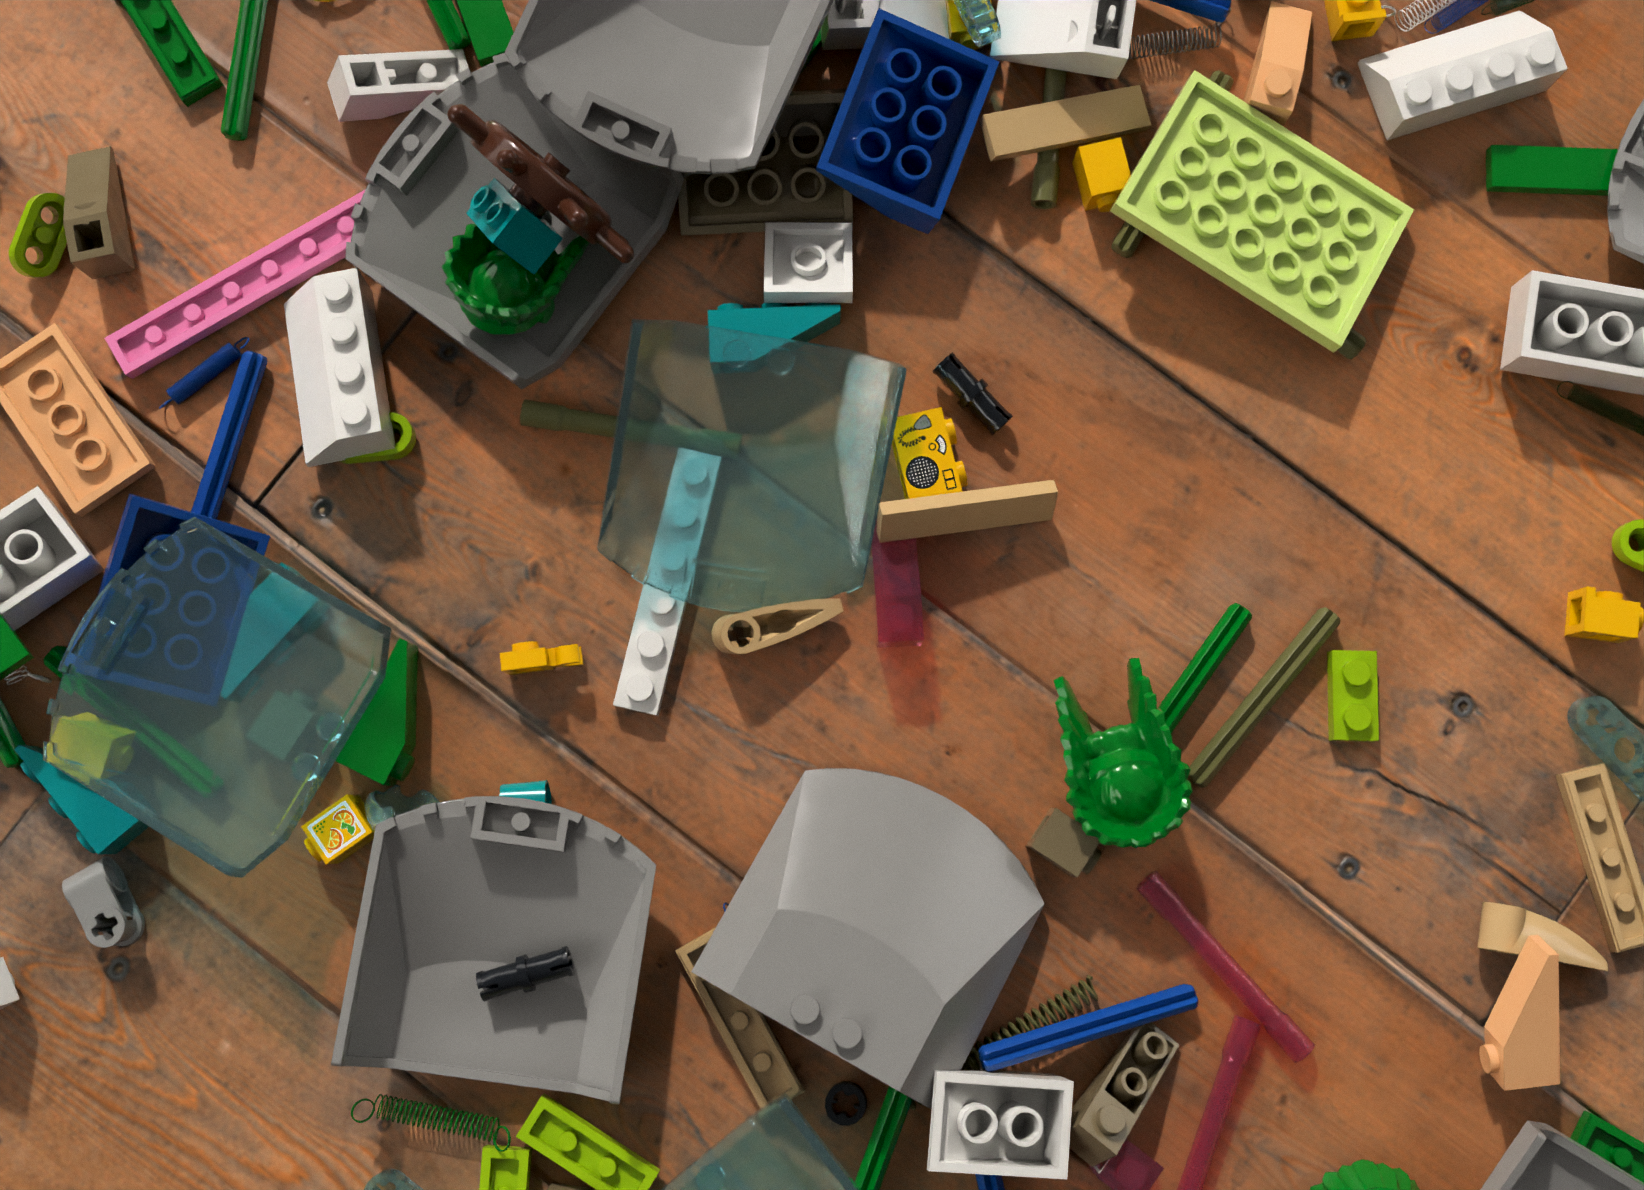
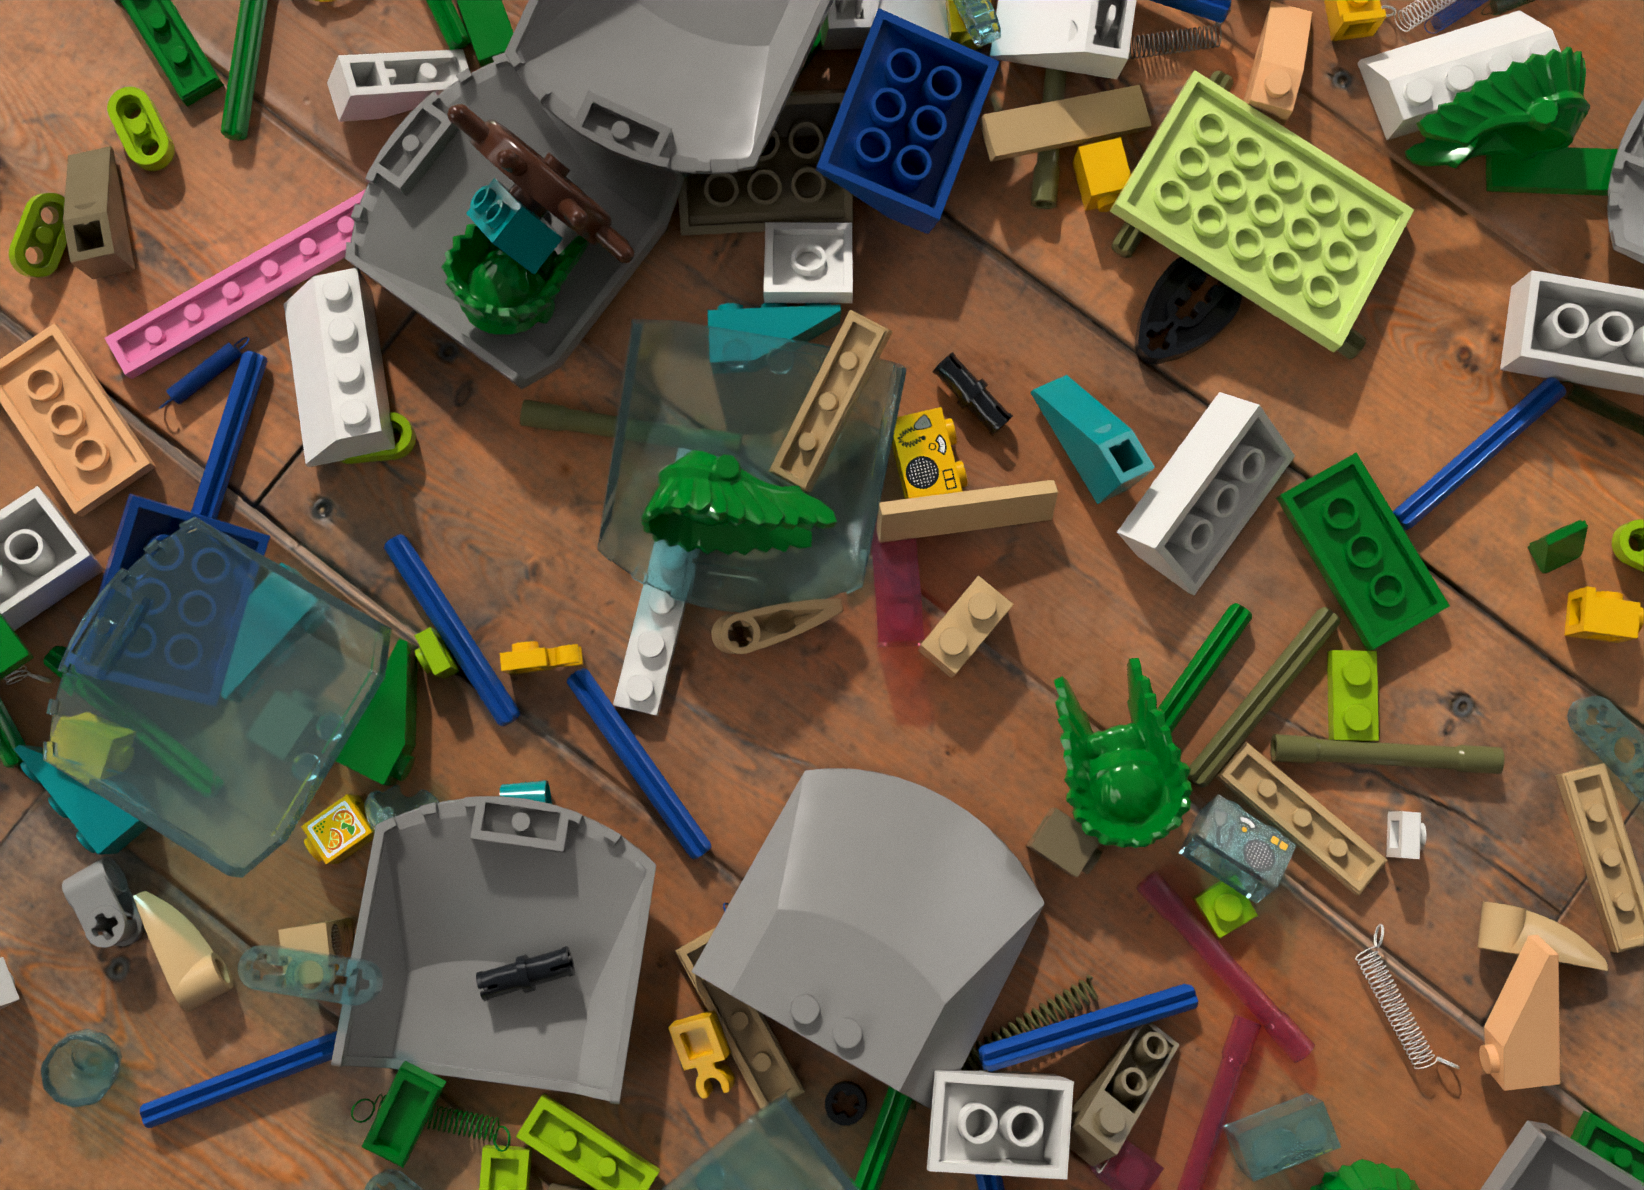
none -> clear light blue hair [40,1028,122,1108]
none -> lime plate [107,87,175,171]
none -> tan piece [133,891,233,1012]
none -> blue axle [140,1031,337,1128]
none -> clear light blue beam [238,944,383,1006]
none -> tan brick [278,918,354,994]
none -> green tile [362,1061,447,1168]
none -> blue axle [384,534,520,726]
none -> lime plate [414,627,460,679]
none -> blue axle [567,668,711,860]
none -> green piece [641,450,837,556]
none -> yellow plate [668,1010,735,1099]
none -> tan tile [769,310,893,492]
none -> tan brick [918,575,1014,678]
none -> teal slope [1030,375,1155,505]
none -> white slope [1117,392,1295,595]
none -> black piece [1134,257,1242,365]
none -> clear light blue brick [1178,794,1296,904]
none -> lime plate [1192,875,1258,939]
none -> tan tile [1215,741,1388,895]
none -> clear light blue brick [1223,1093,1341,1182]
none -> olive piece [1270,734,1505,774]
none -> green plate [1276,452,1450,651]
none -> white piece [1355,924,1460,1069]
none -> white plate [1386,811,1426,859]
none -> blue axle [1393,377,1566,531]
none -> green piece [1405,47,1590,169]
none -> green slope [1528,520,1588,574]

